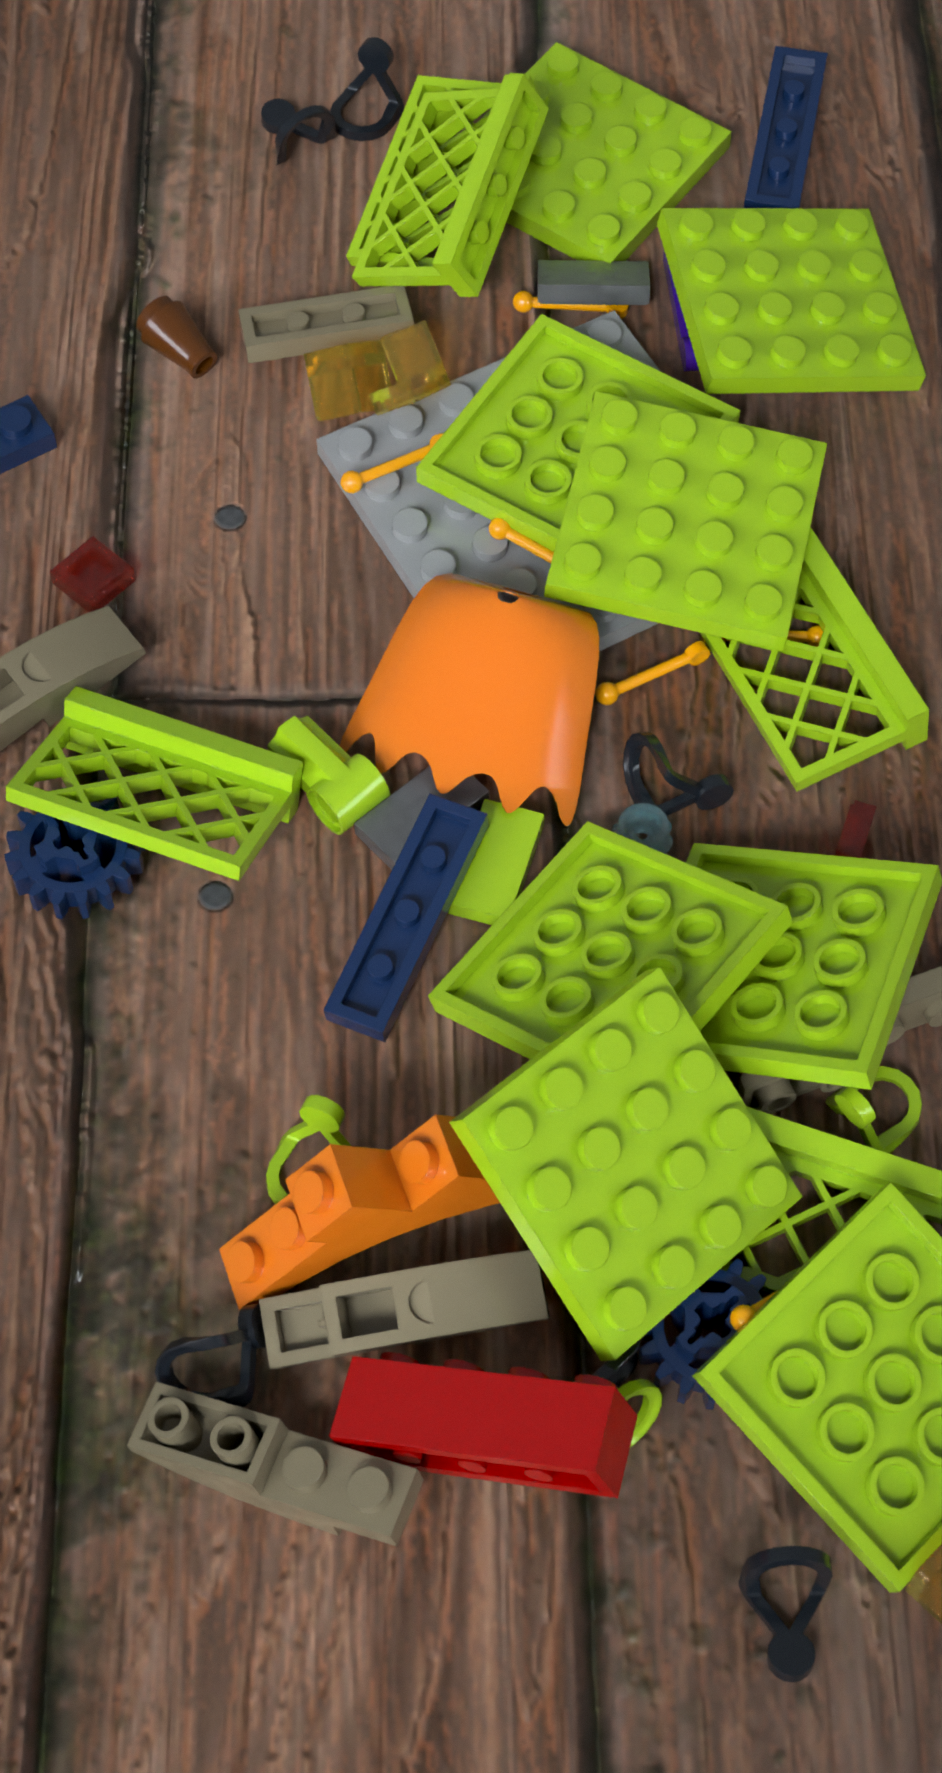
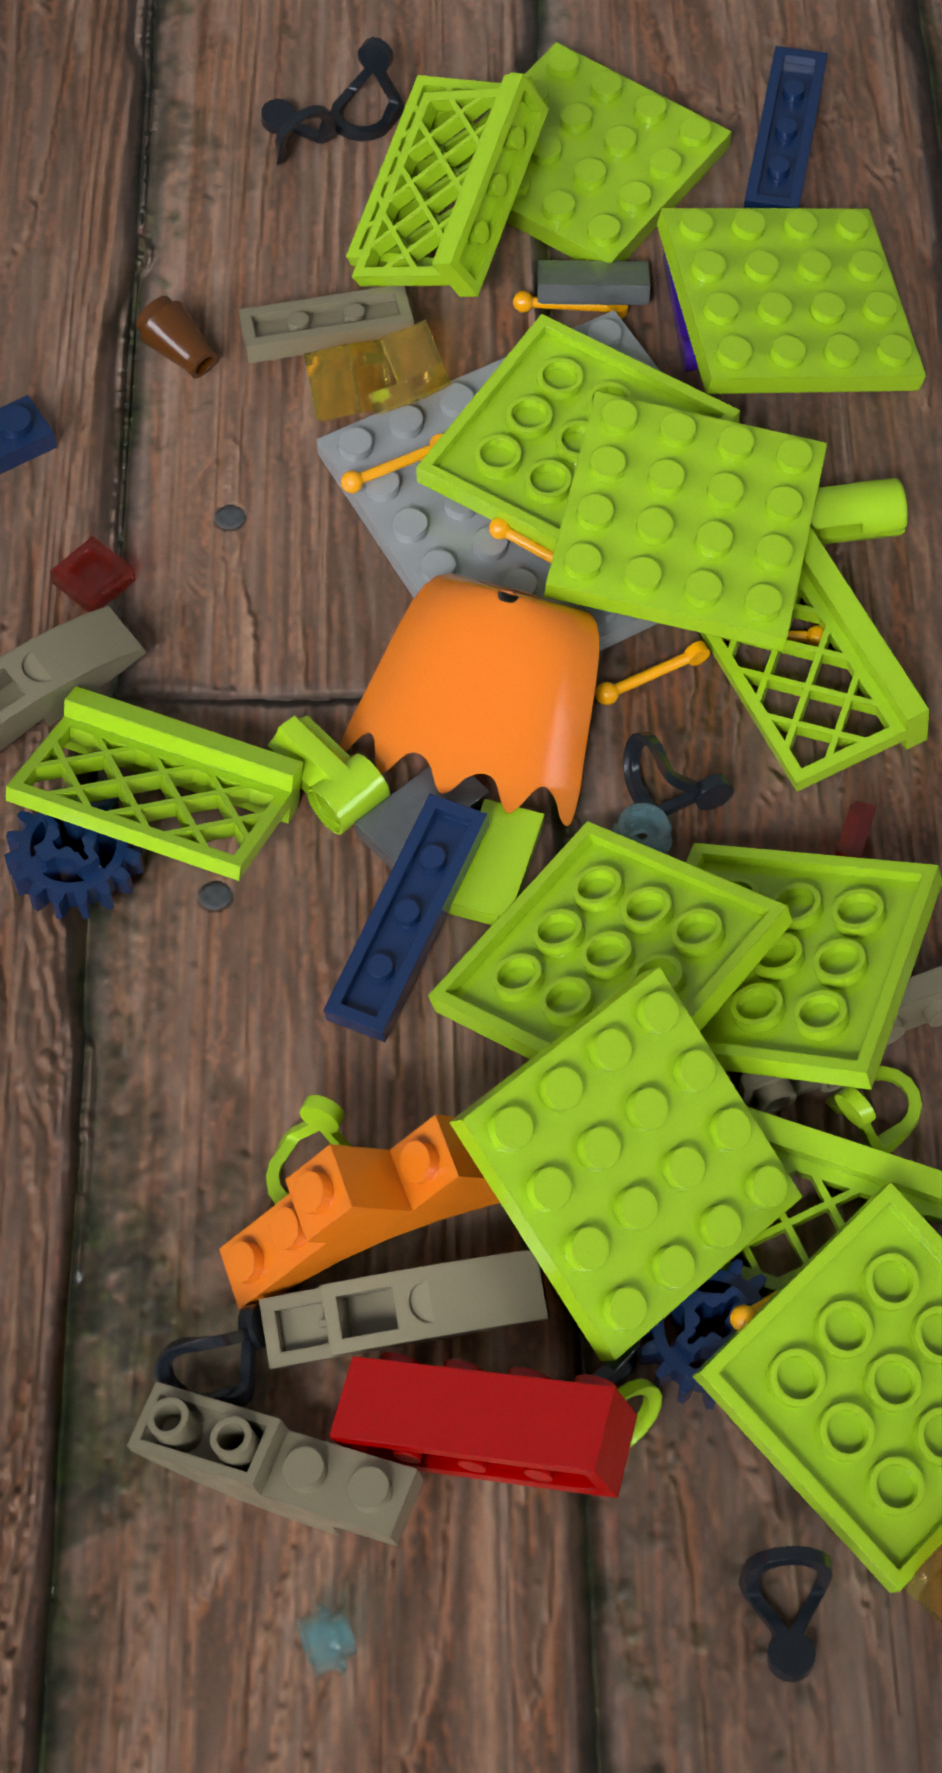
none -> clear light blue plate [297,1603,357,1677]
none -> lime arm [810,478,908,545]

